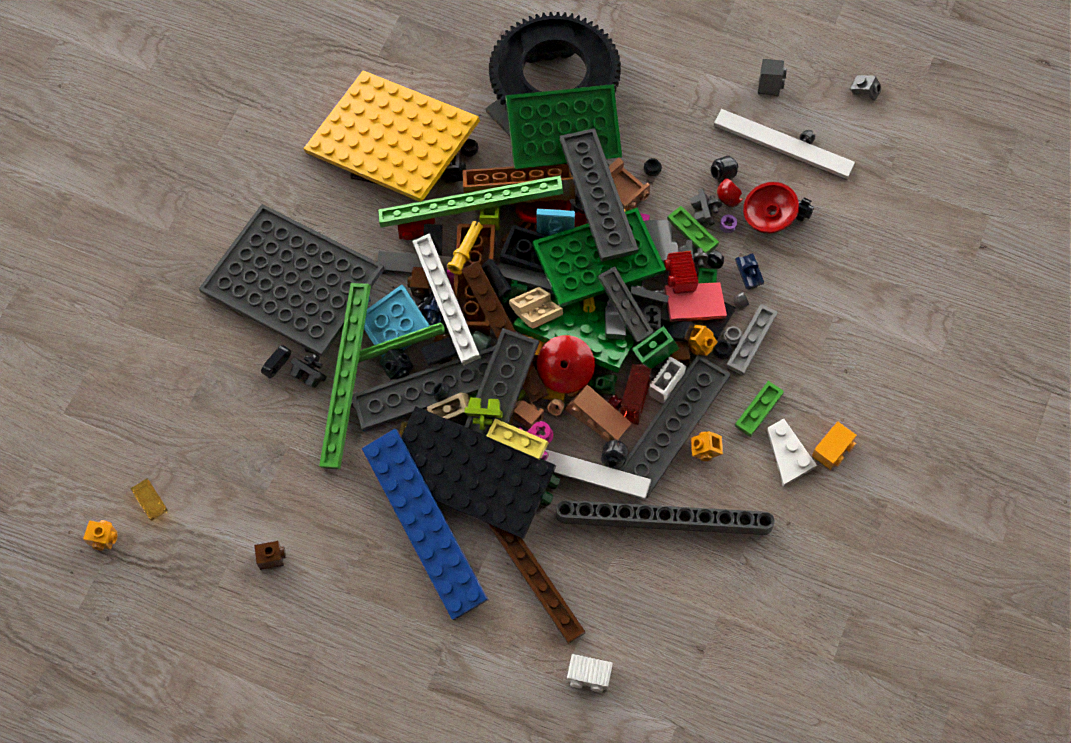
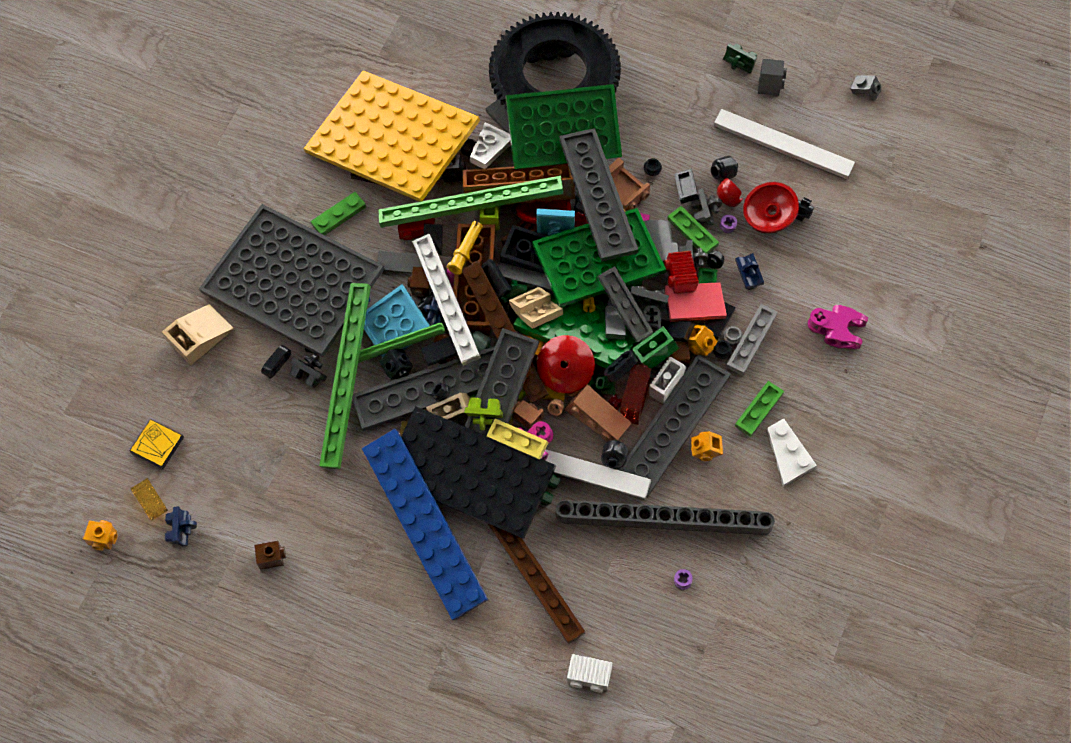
dark grey hinge [734,292,749,308] -> none
black hinge [799,130,816,144] -> none
light orange brick [812,421,857,470] -> none
none -> yellow tile [129,419,184,469]
none -> tan slope [162,304,234,365]
none -> dark blue hips [165,506,197,547]
none -> bright green plate [310,192,366,235]
none -> white wing [470,122,511,169]
none -> black beam [604,350,638,382]
none -> tile [674,168,699,204]
none -> medium lavender bush [674,569,692,590]
none -> dark green hips [723,43,757,73]
none -> dark pink piece [807,305,868,349]

